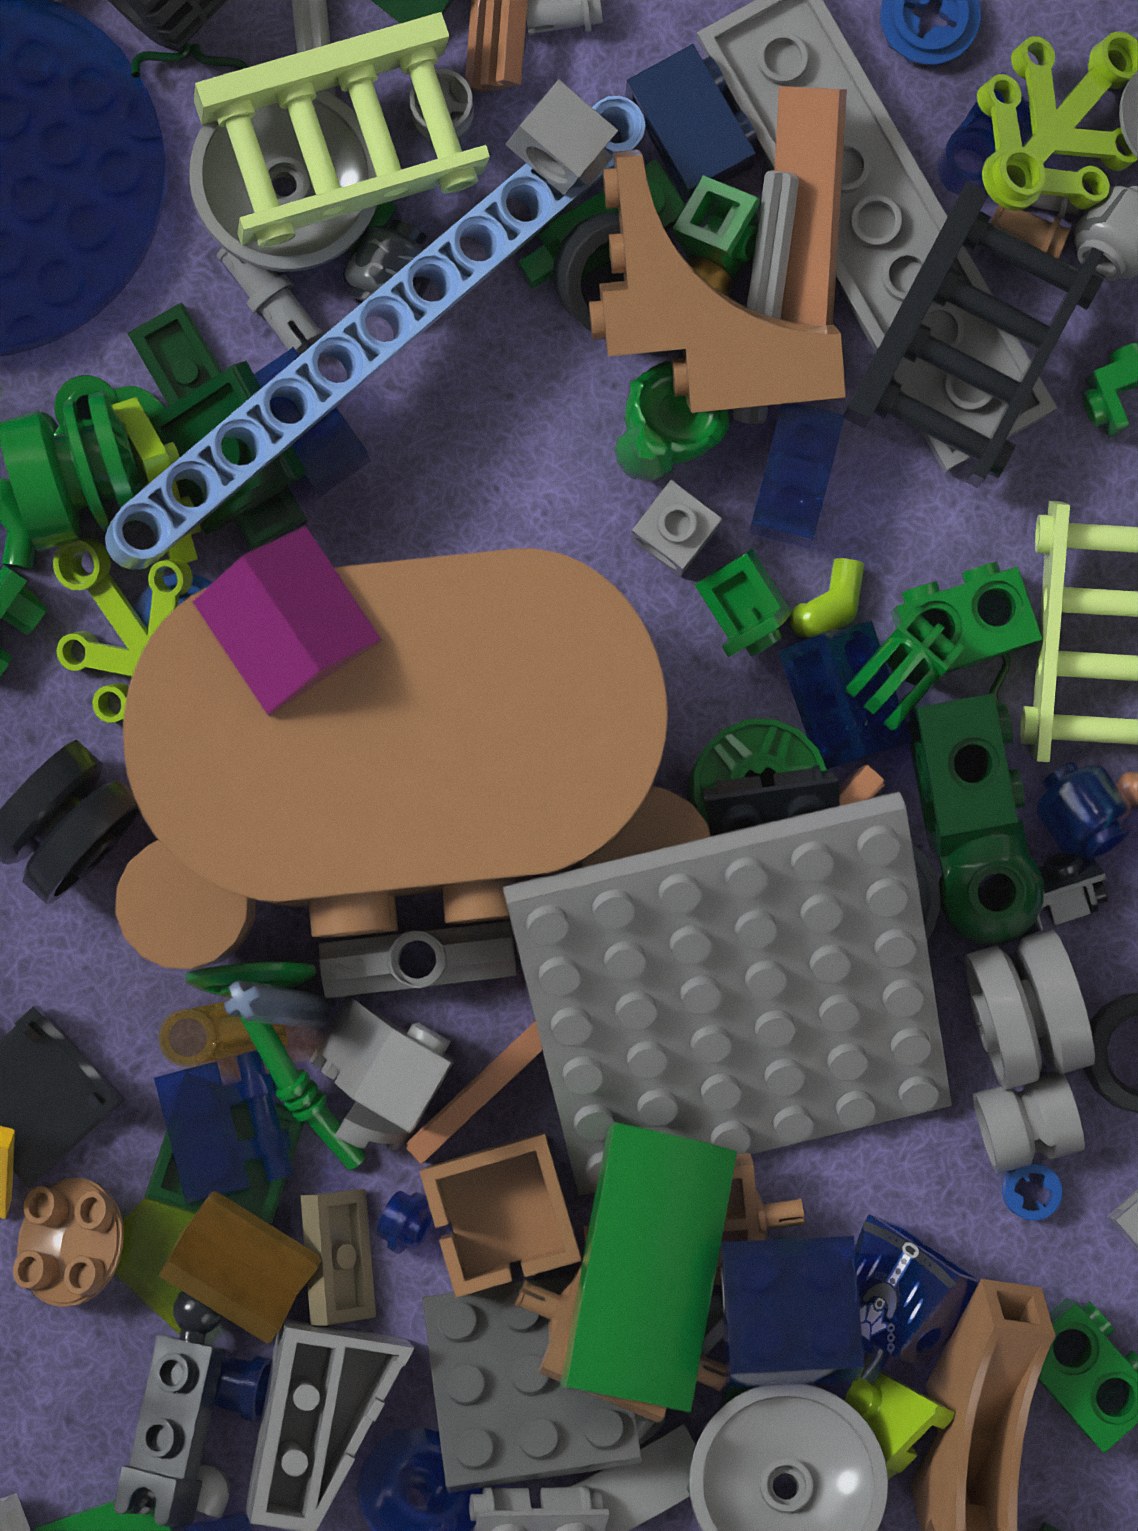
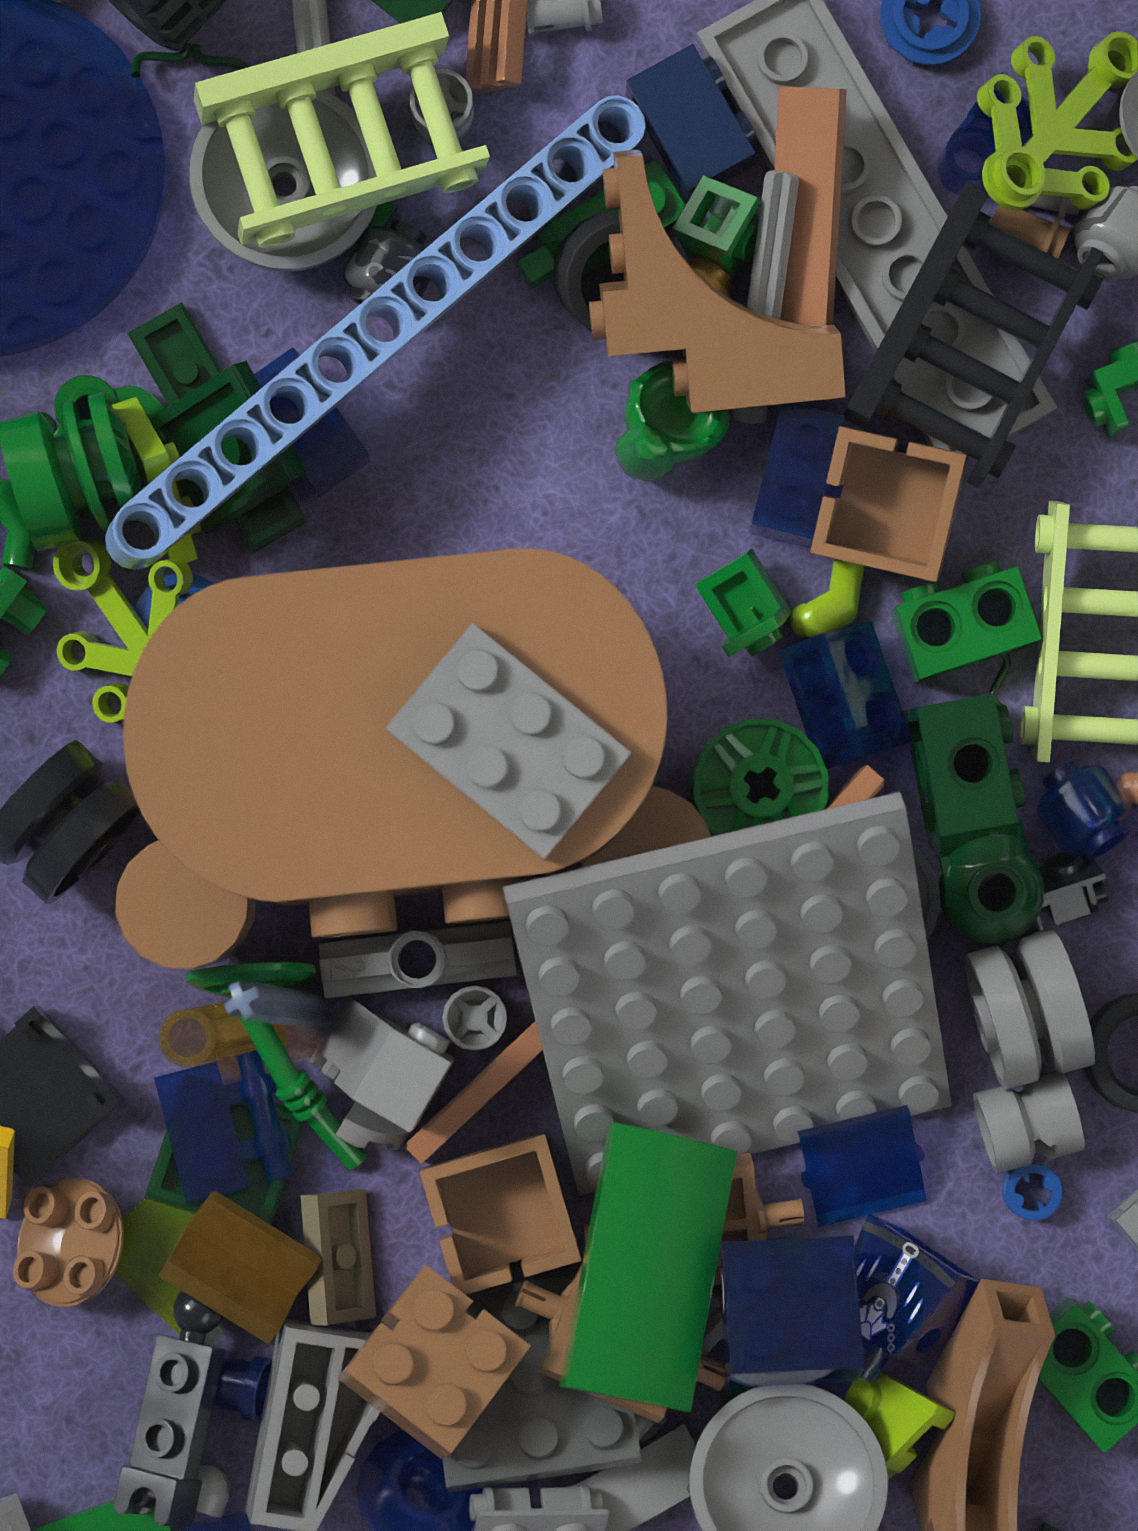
magenta slope [192,526,382,716] -> none
light grey pin [216,248,324,357] -> none
clear blue plate [376,1190,433,1254] -> none
light grey brick [505,80,618,195] -> none
light grey brick [630,480,722,577] -> none
black hinge [702,765,840,837] -> none
green arm [846,604,966,730] -> none
none -> medium nougat piece [338,1265,531,1459]
none -> light grey plate [385,623,631,860]
none -> light grey wheel [442,986,508,1051]
none -> clear blue piece [797,1105,927,1227]
none -> medium nougat piece [810,426,969,582]

